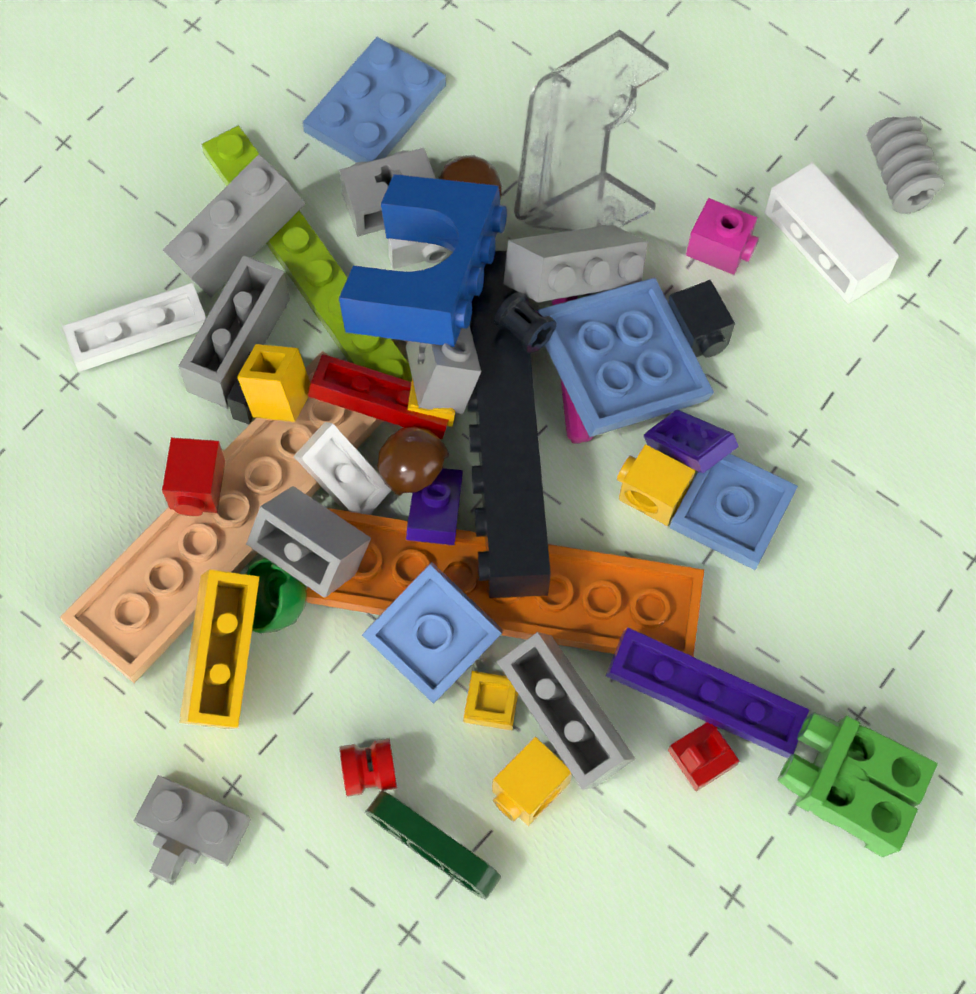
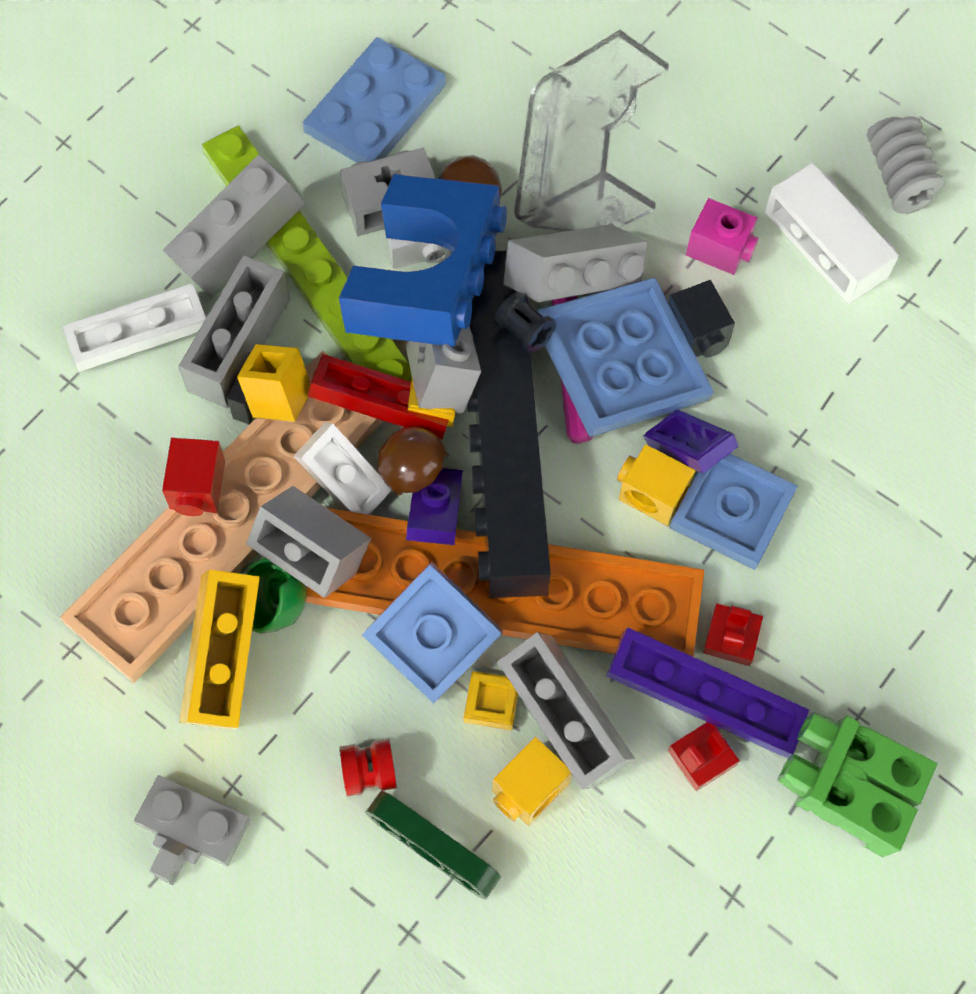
none -> red tile [703,603,763,666]

